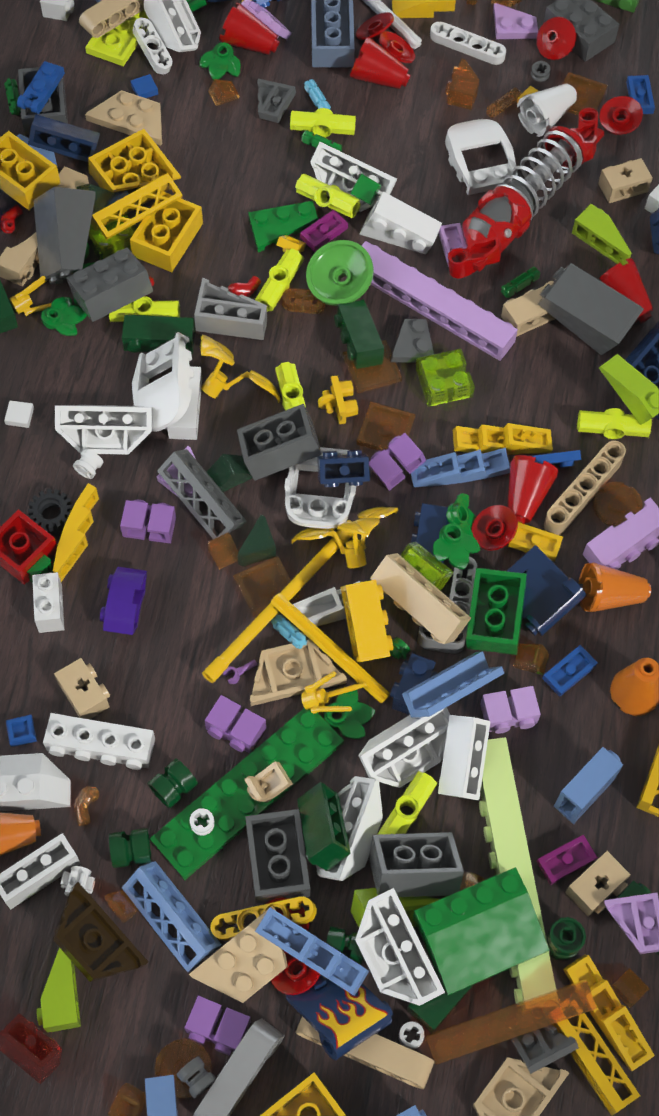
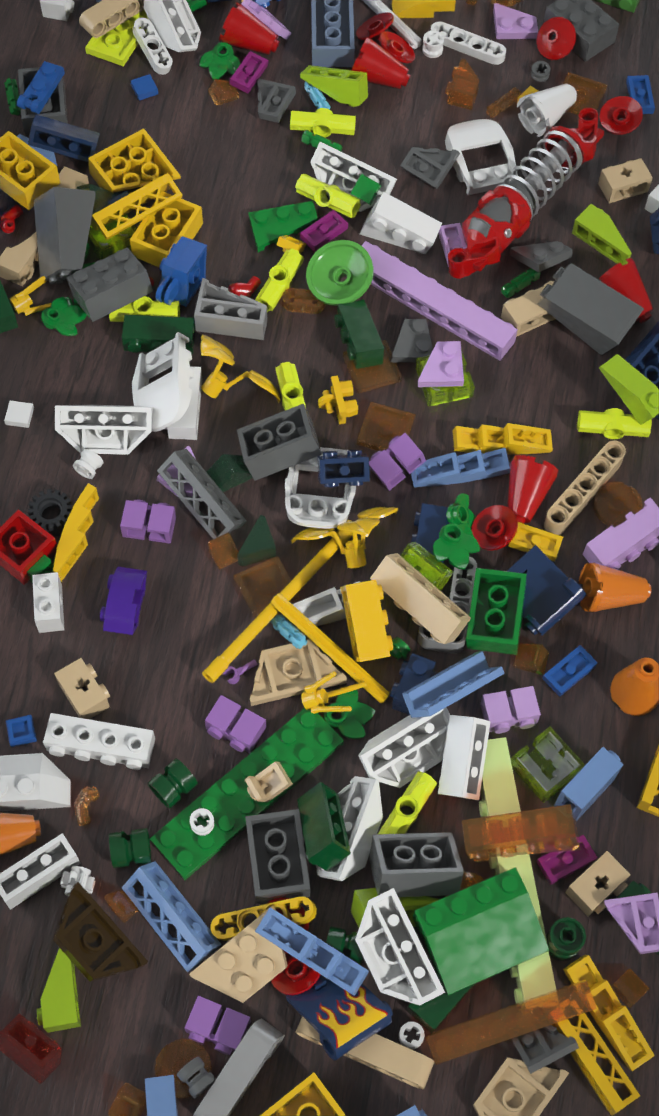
tan wing [85,90,162,146] -> none
blue plate [532,450,581,467] -> none
none -> blue brick [156,236,207,307]
none -> magenta plate [230,51,268,94]
none -> lime slope [300,65,368,107]
none -> dark grey wing [400,147,460,189]
none -> lavender wing [418,341,464,387]
none -> white wheel [422,30,444,58]
none -> clear orange wedge [462,804,580,861]
none -> dark grey wing [510,241,573,272]
none -> piece [510,726,585,803]

